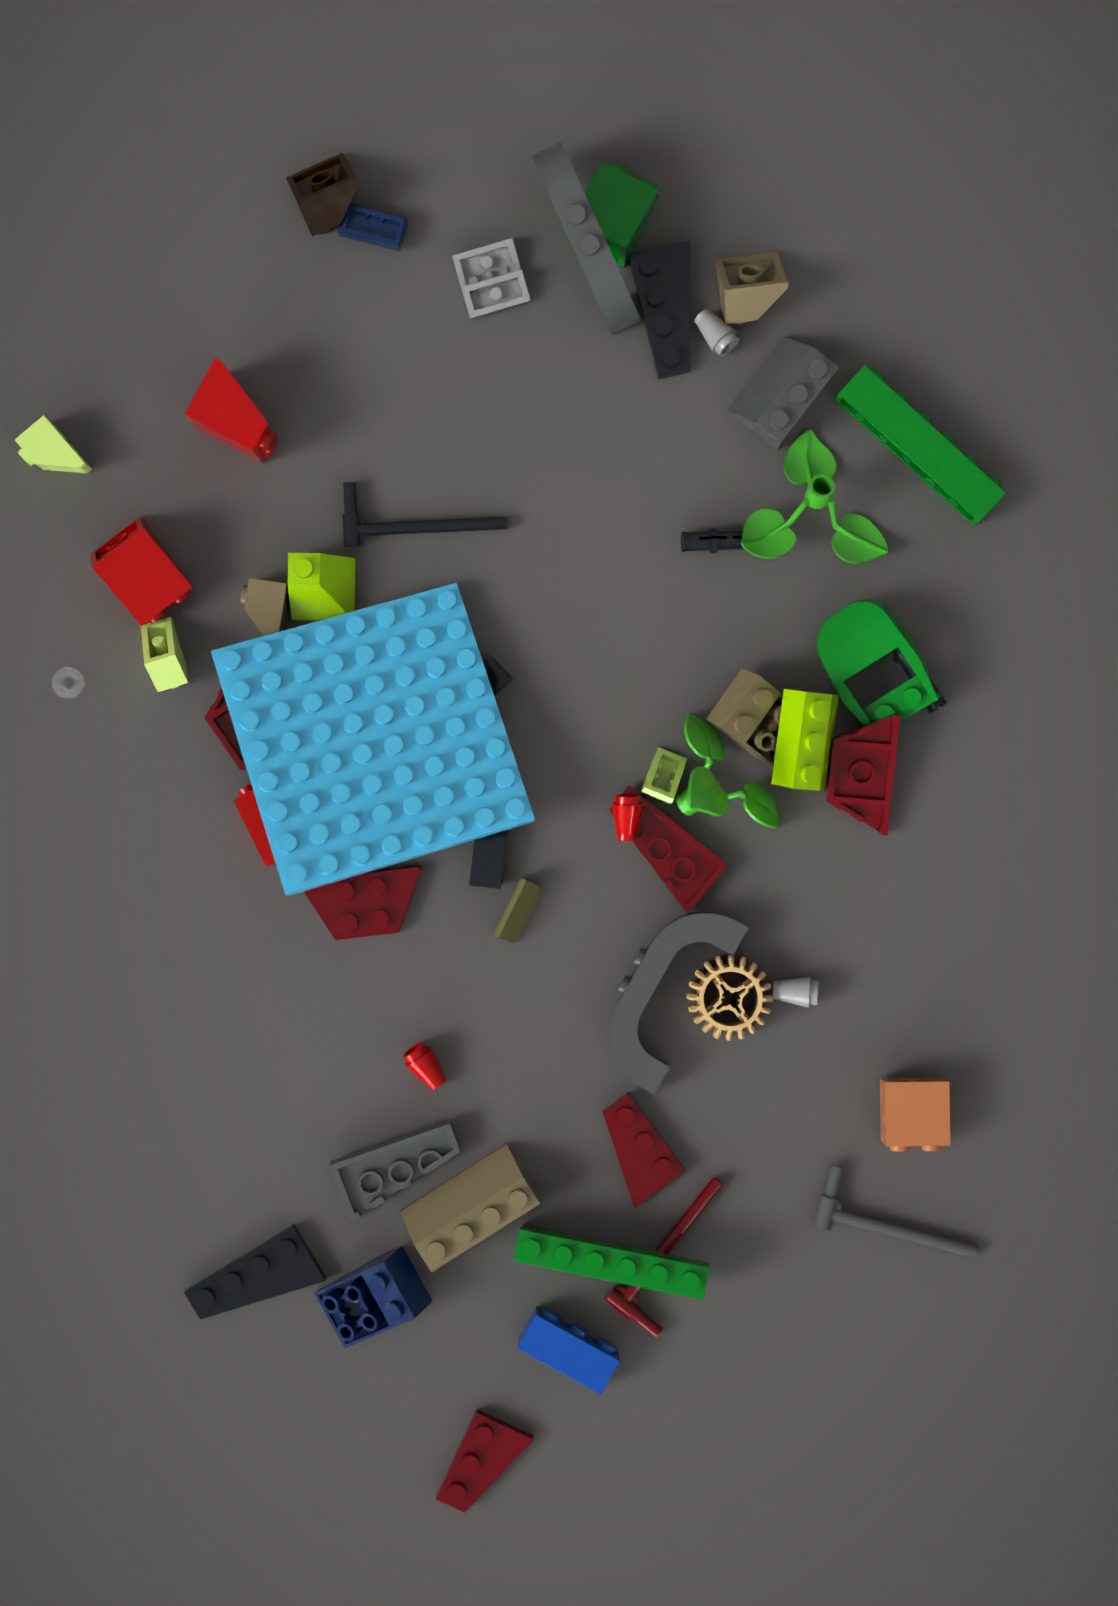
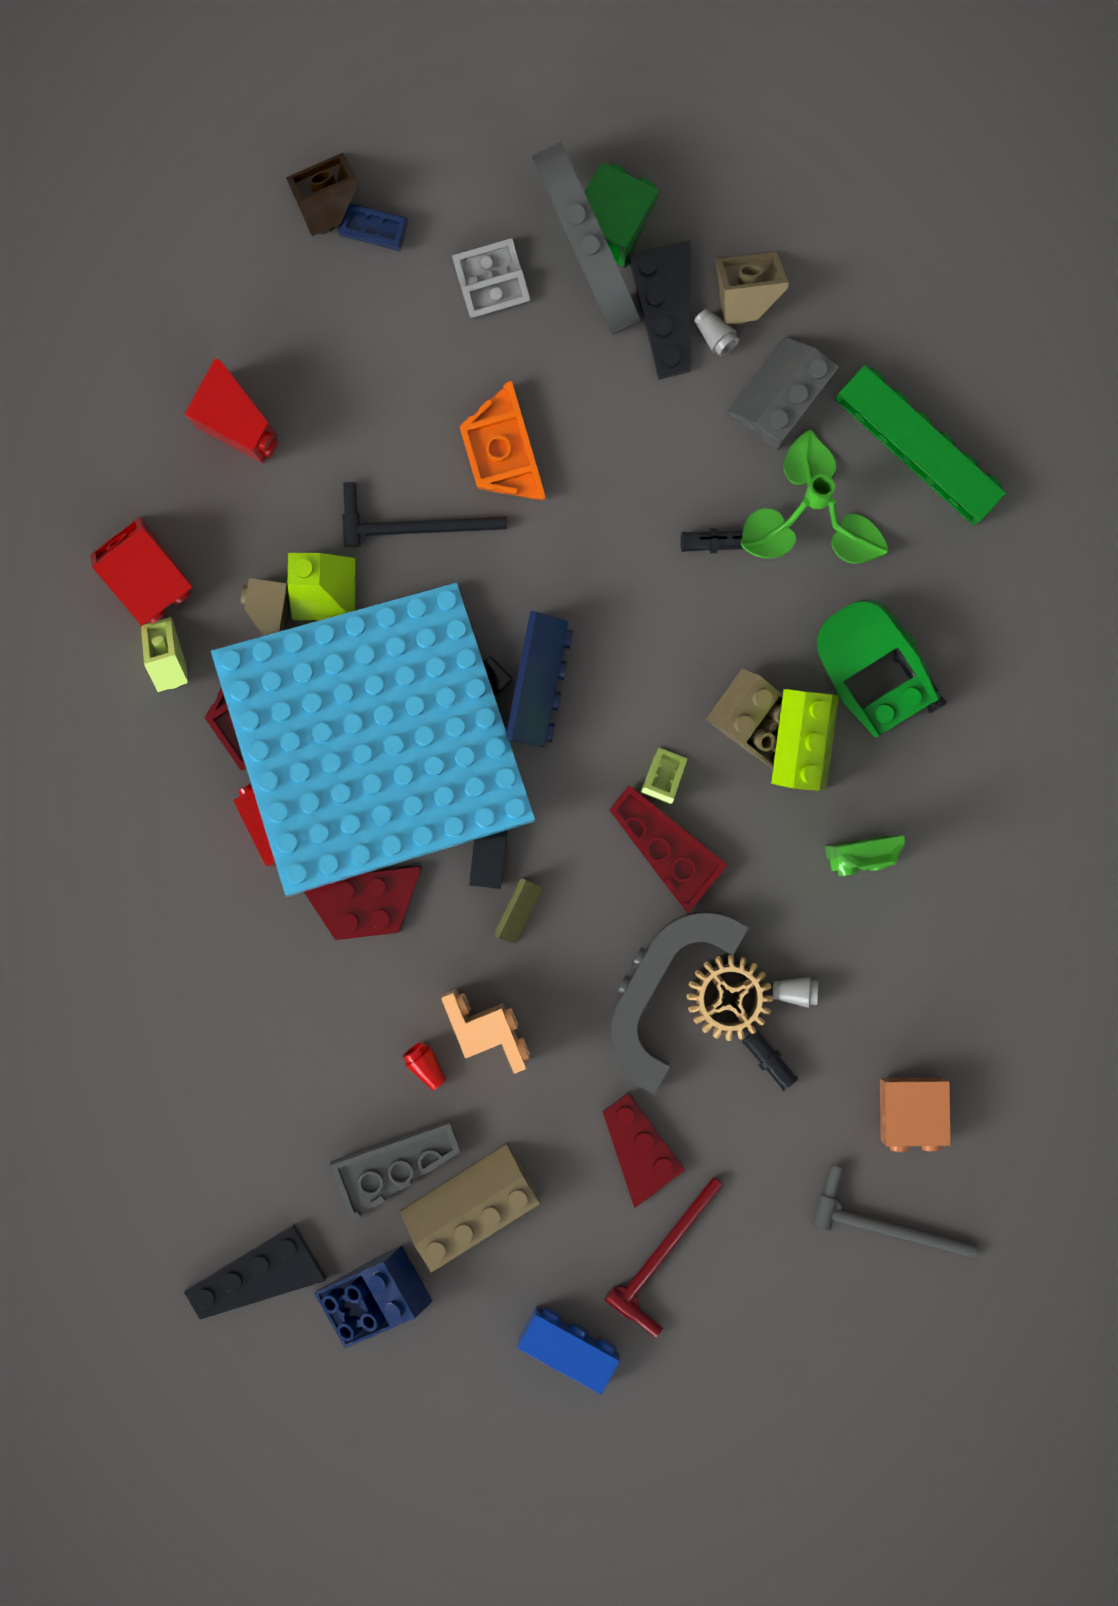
yellowish green slope [15,415,93,473] -> none
clear plate [52,667,85,699] -> none
dark red wing [436,1409,534,1513] -> none
green brick [513,1225,710,1300] -> none
red cone [612,793,643,841] -> none
bright green plant [676,714,780,829] -> none
dark red wing [826,713,901,836] -> none
none -> light nougat bracket [441,988,530,1074]
none -> orange wing [459,381,546,501]
none -> dark blue slope [506,610,573,748]
none -> black pin [742,1029,798,1091]
none -> bright green slope [825,835,905,876]

